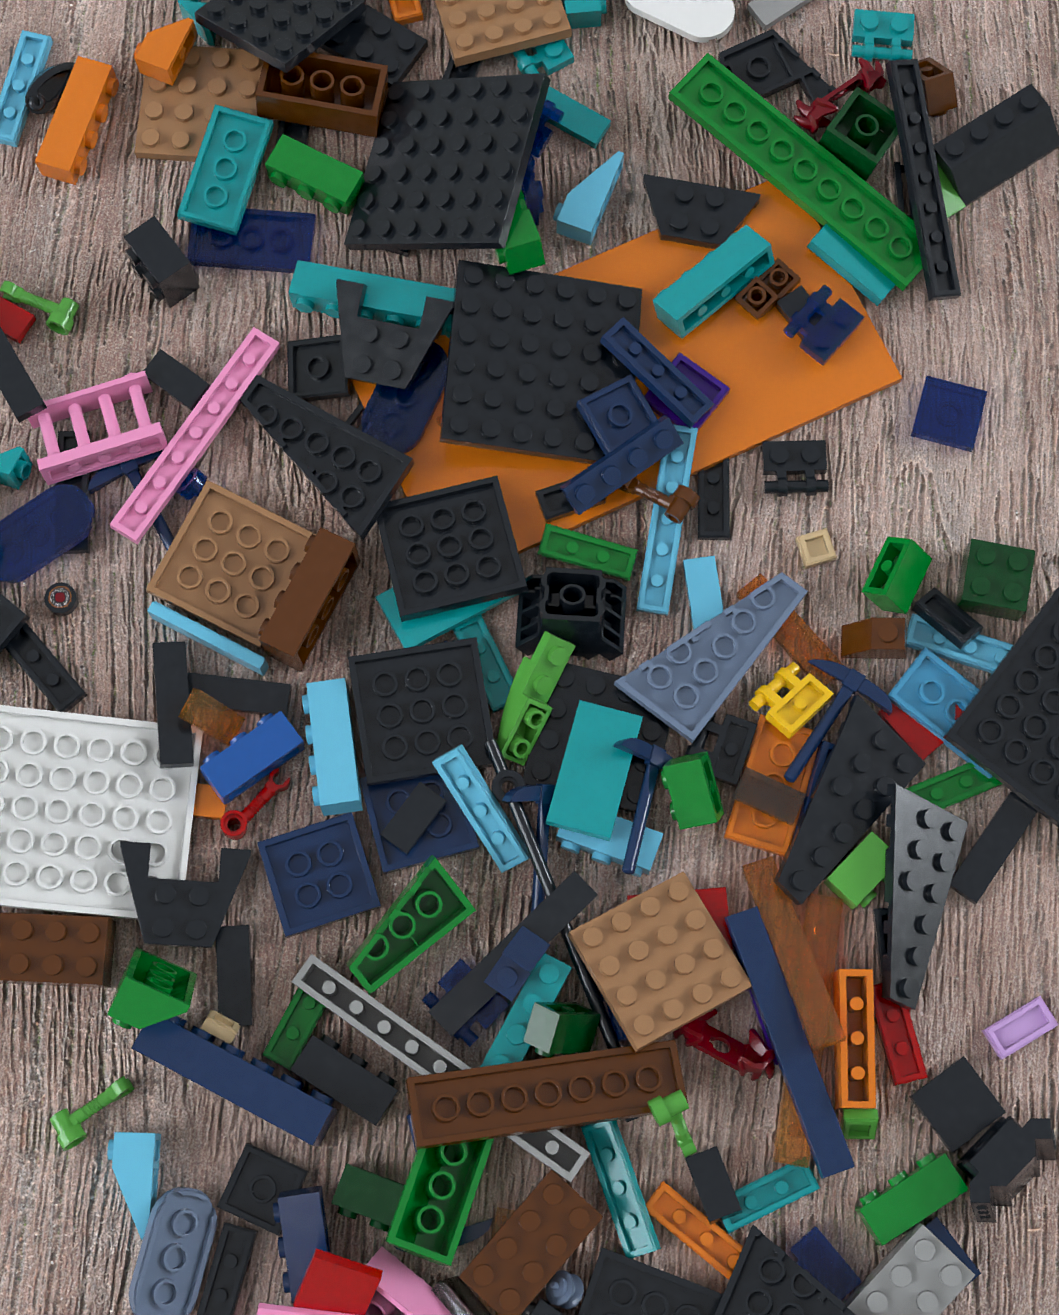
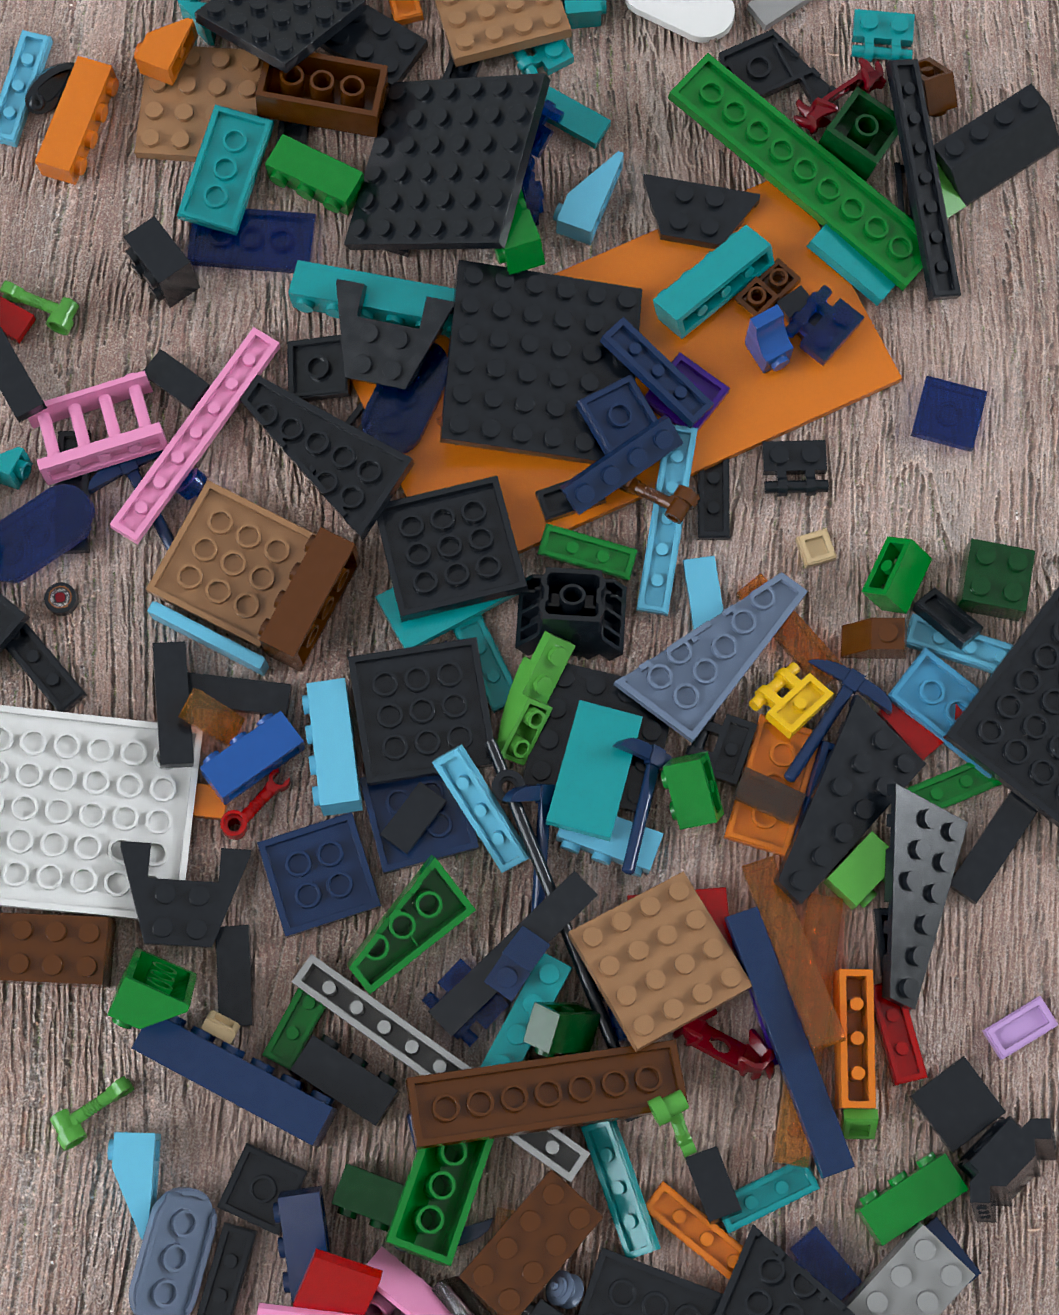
none -> blue arch [745,304,794,374]

